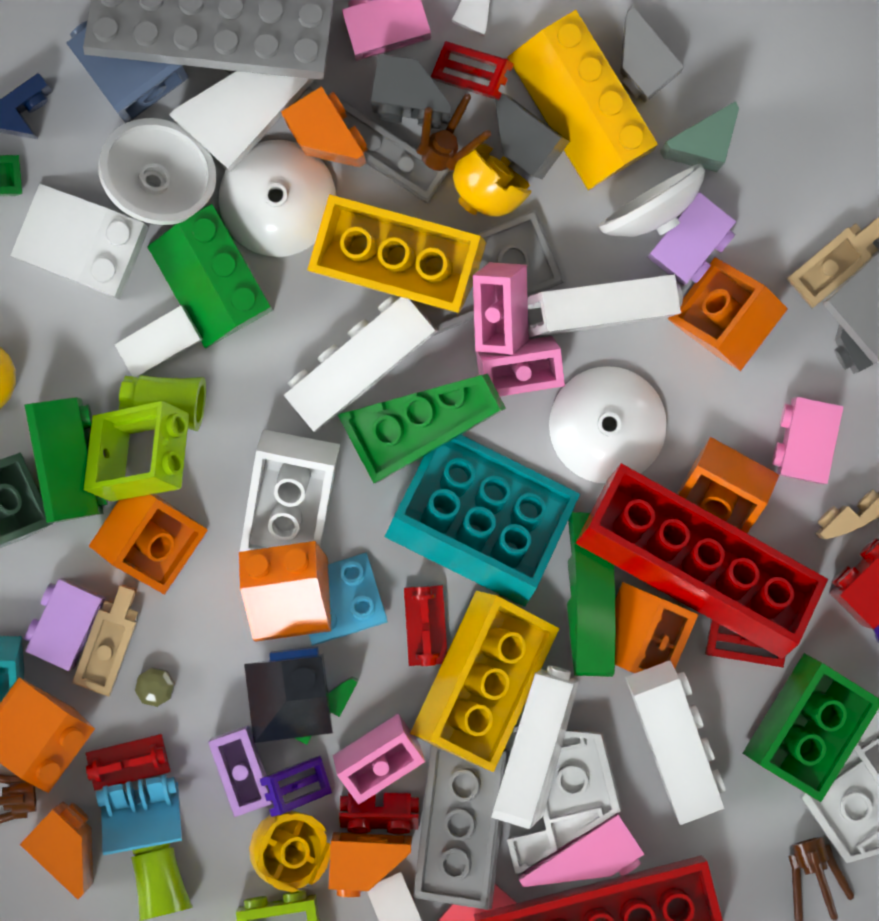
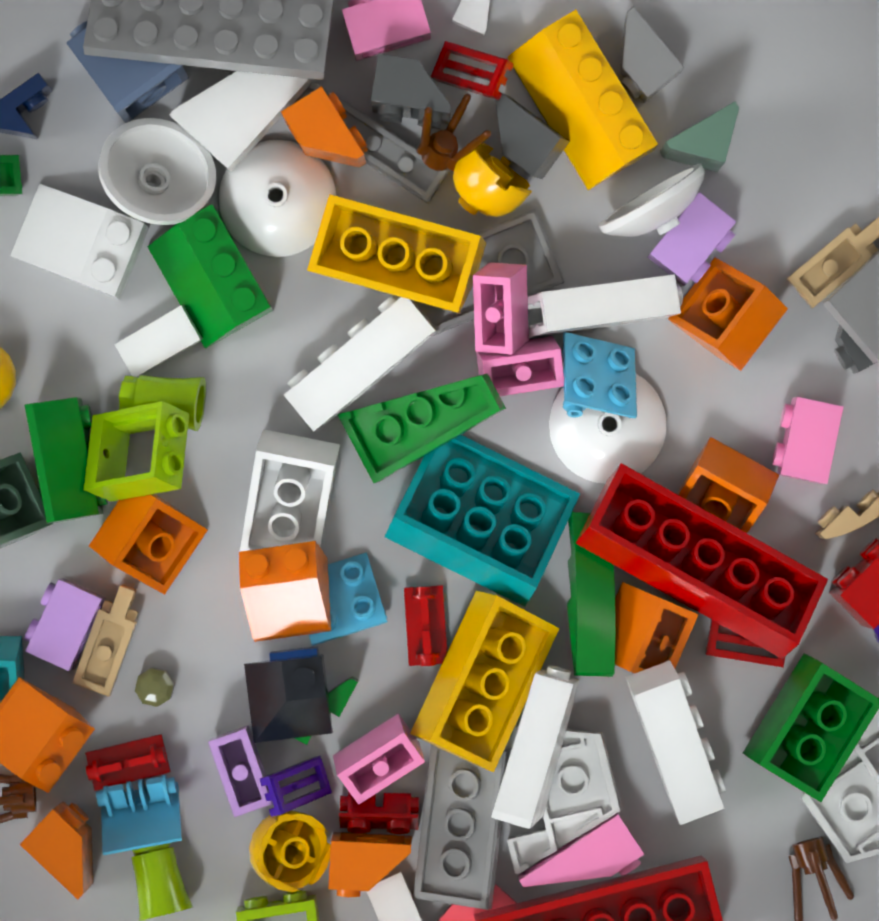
none -> medium azure hinge [562,332,637,419]

